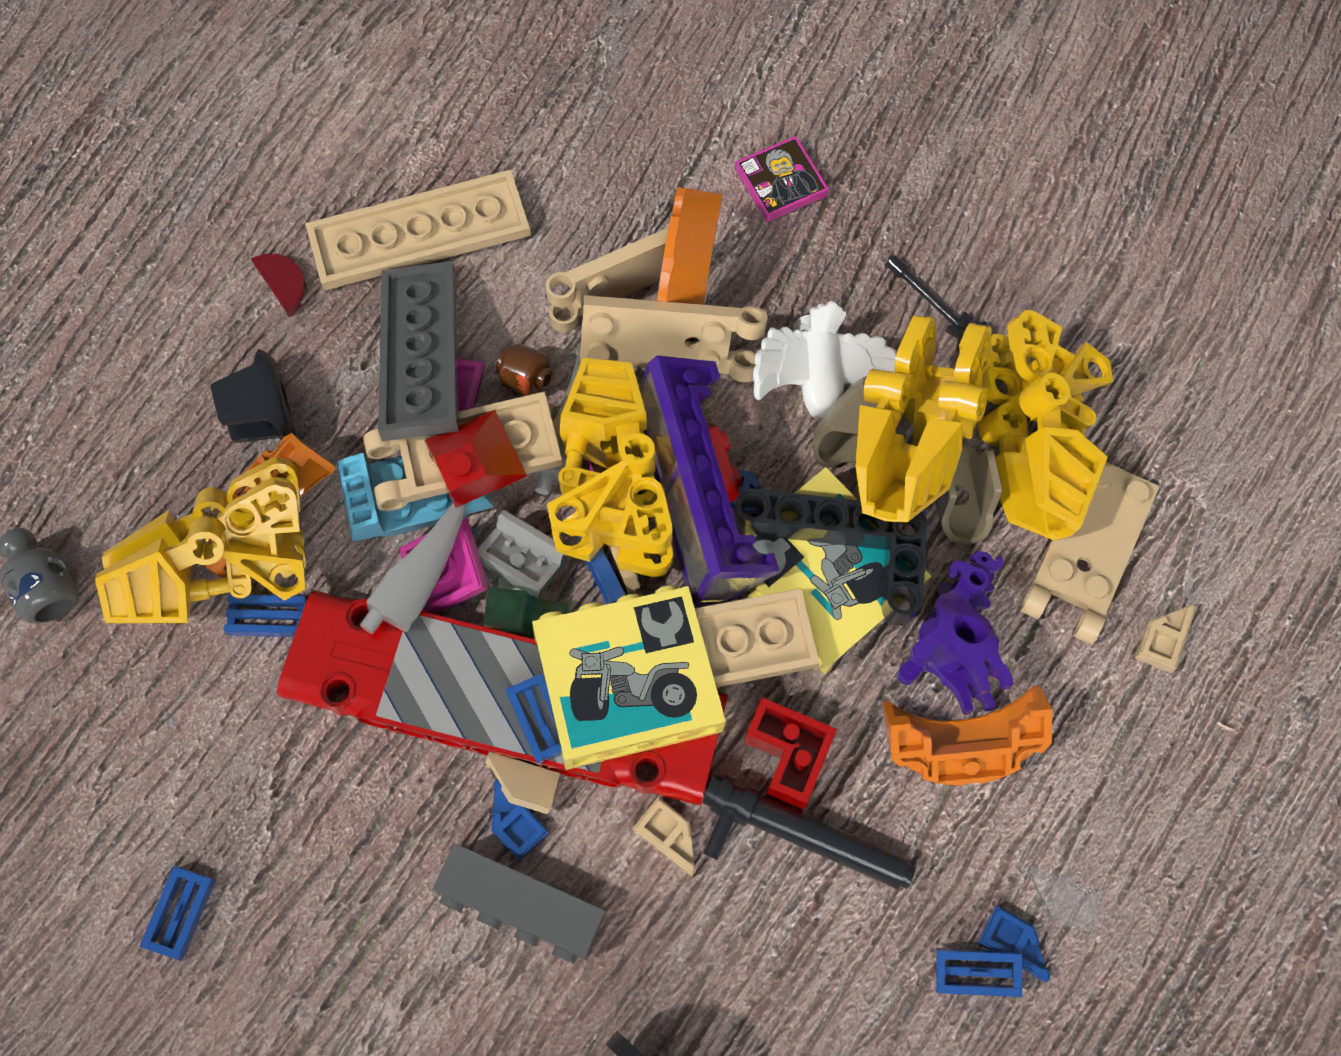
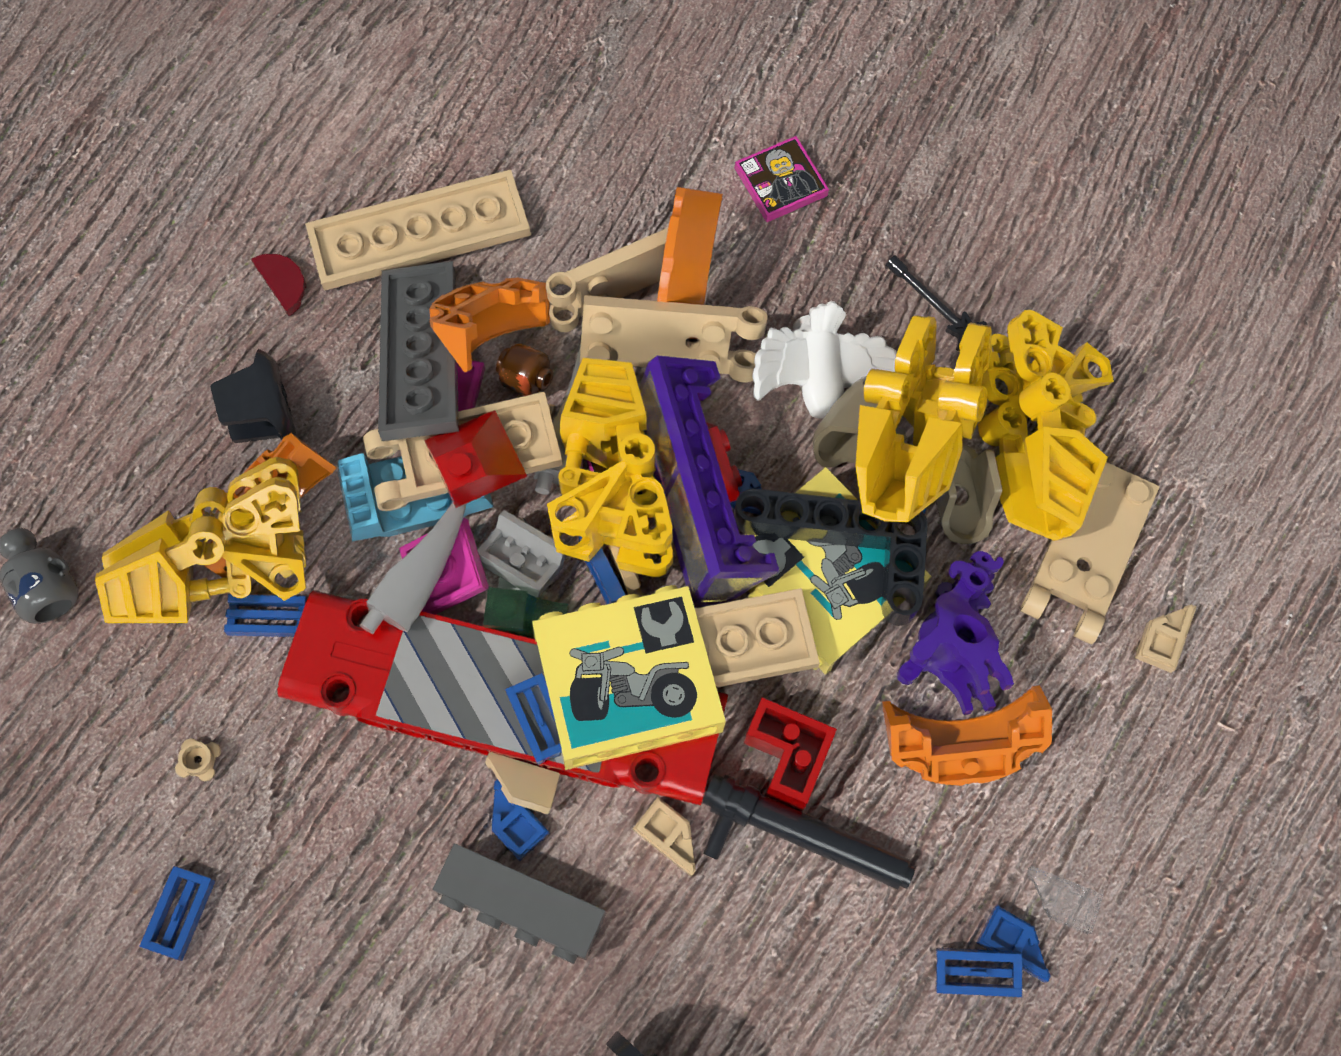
none -> tan plate [175,738,221,782]
none -> orange windscreen [429,278,550,372]

